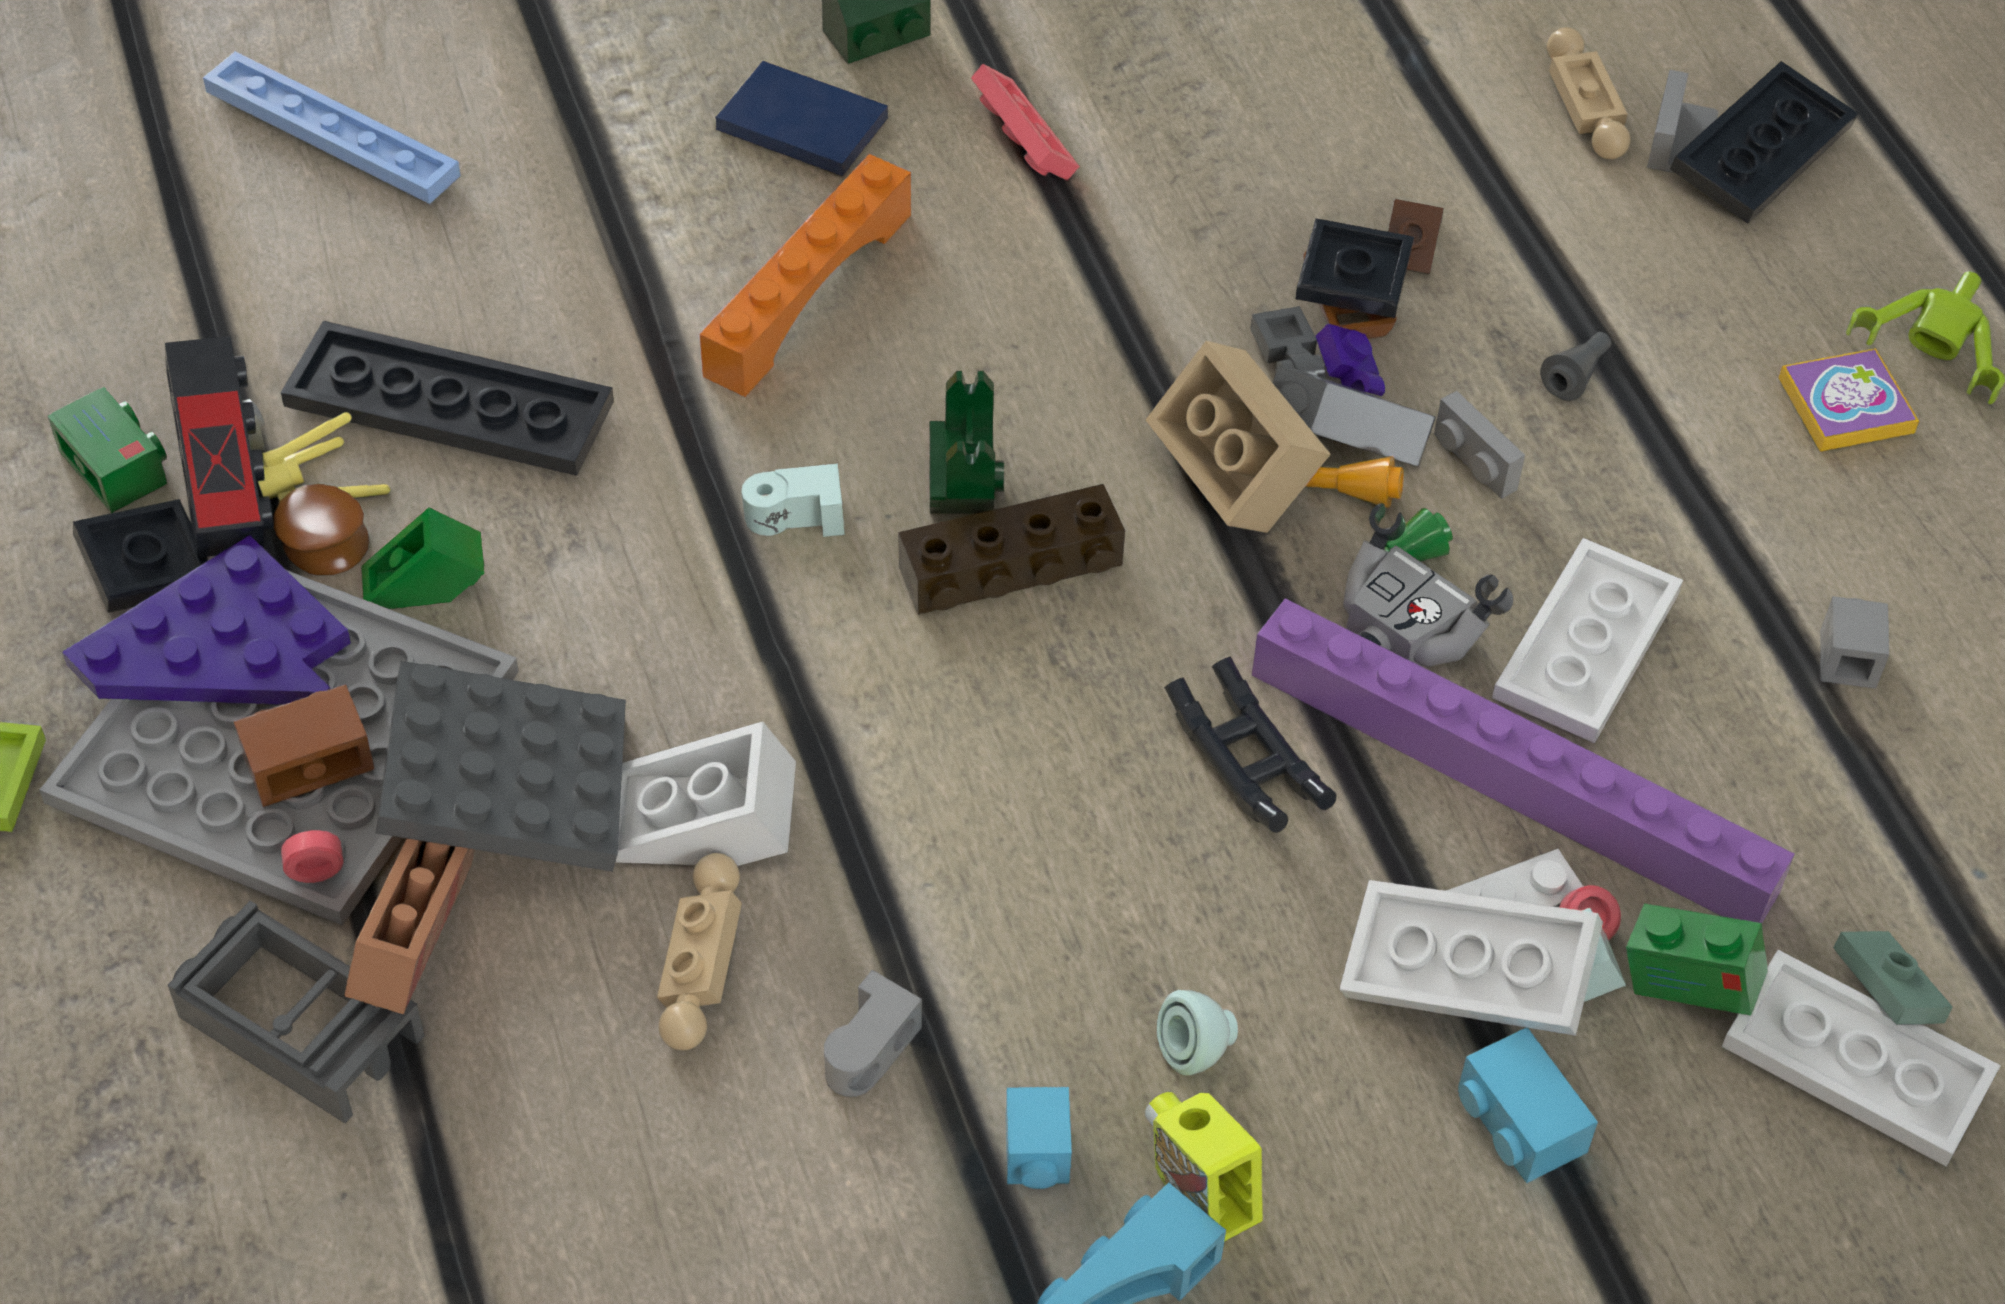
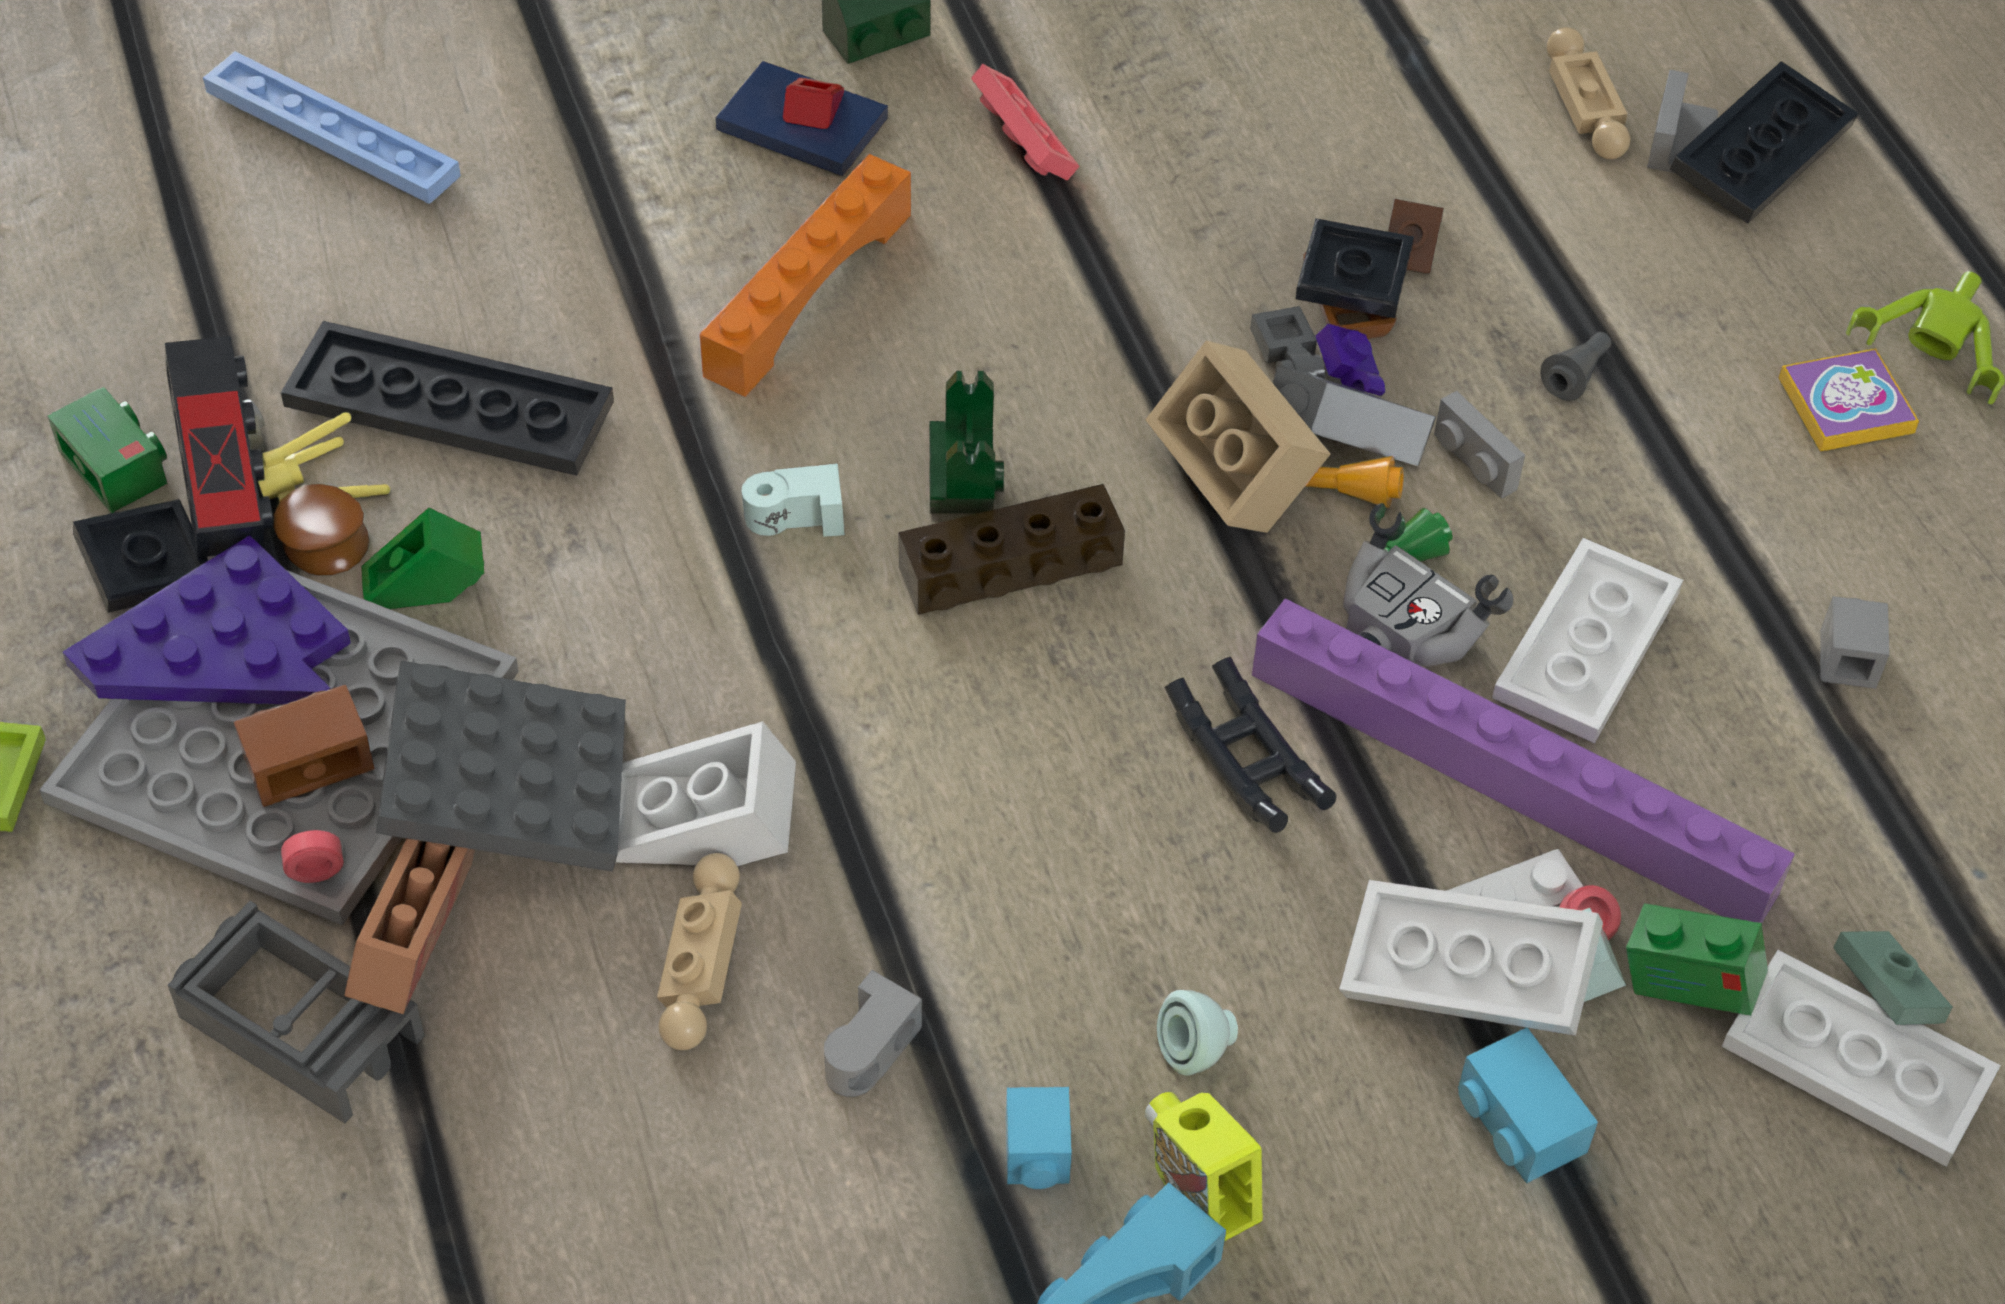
none -> red slope [783,77,844,129]

